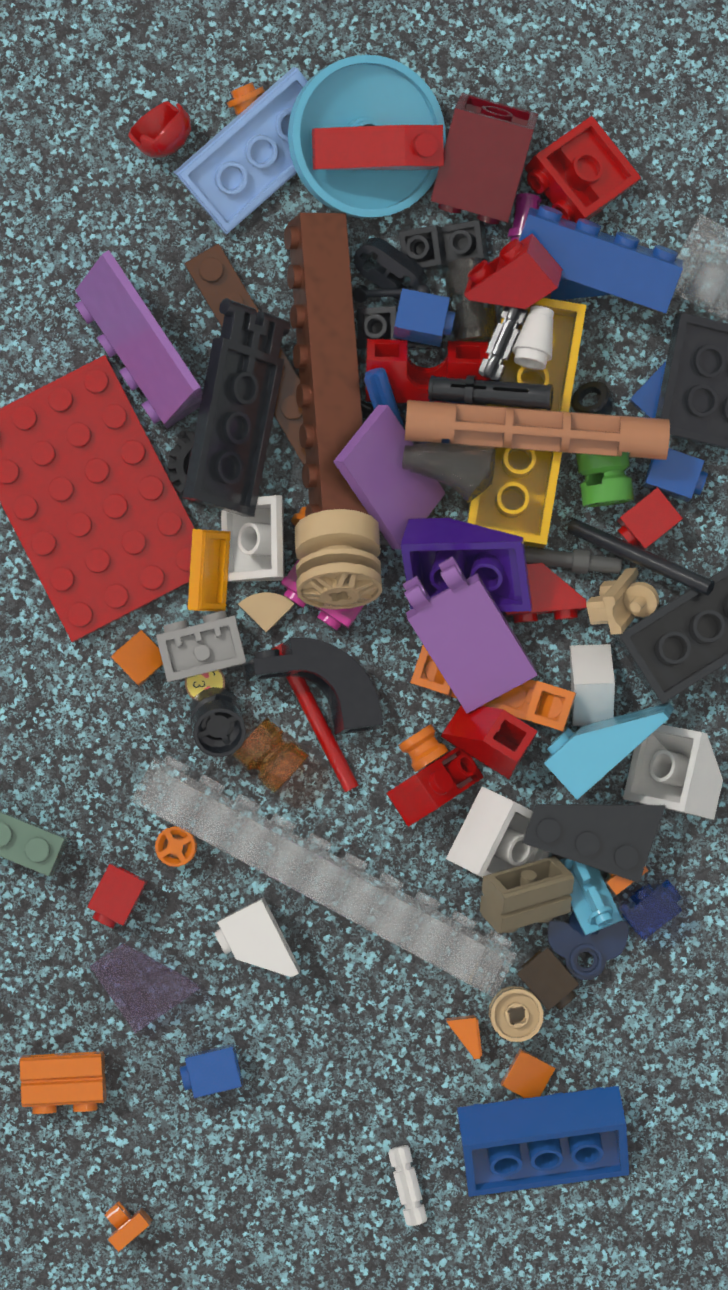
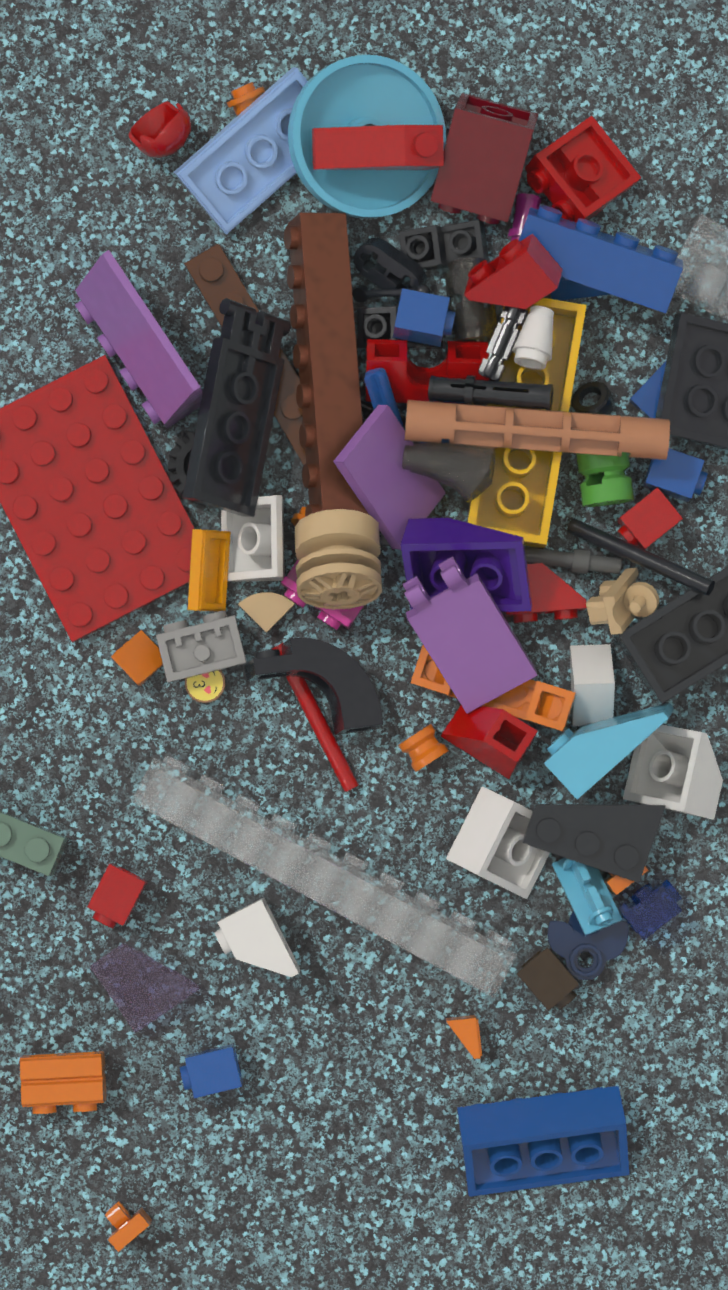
orange wheel [155,826,197,867] -> none
black wheel [189,687,246,757] -> none
clear orange wheel [233,717,309,794] -> none
red slope [386,747,484,827] -> none
white axle [388,1145,427,1226] -> none
dark tan brick [480,856,574,933] -> none
tan wheel [488,986,544,1042] -> none
orange slope [500,1048,556,1098] -> none

